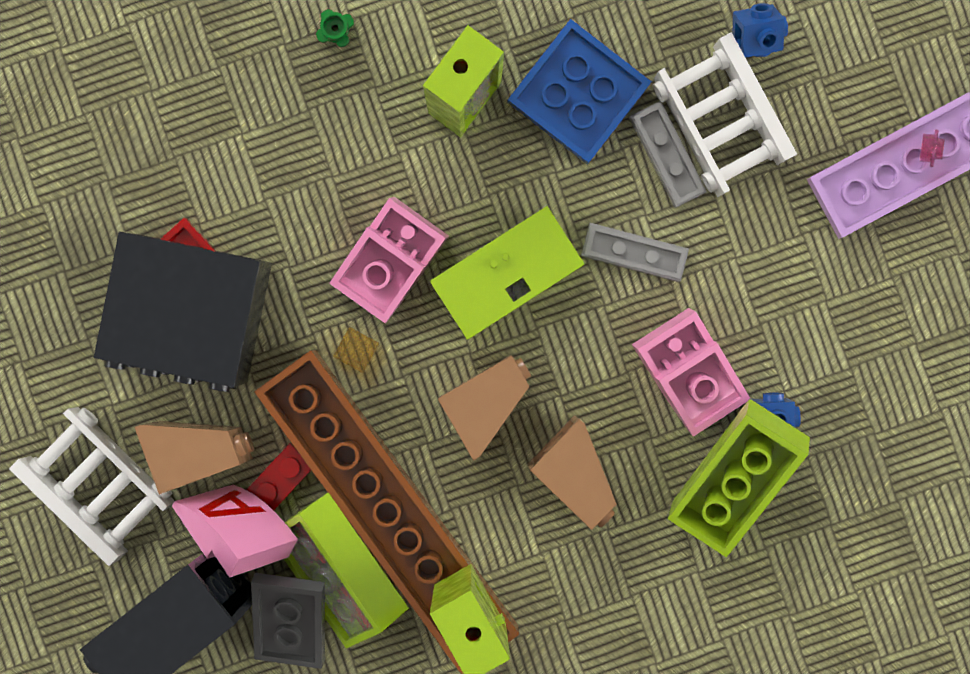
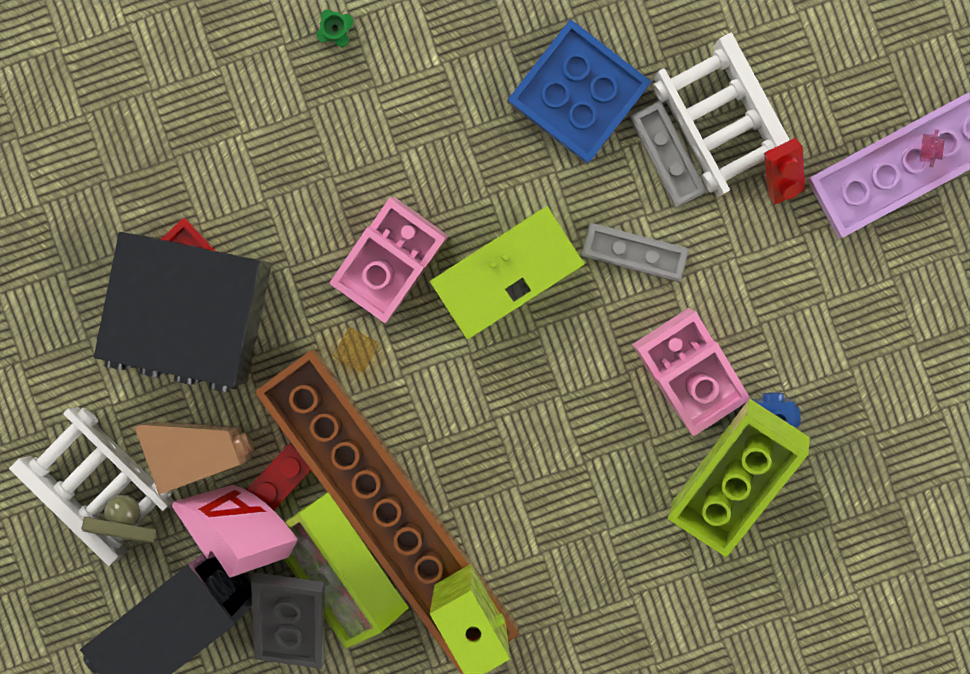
lime brick [423,25,504,138] -> none
medium nougat slope [438,355,531,461] -> none
medium nougat slope [527,416,617,530] -> none
blue brick [732,3,788,58] -> none
none -> olive tile [81,495,156,543]
none -> red plate [764,138,805,205]

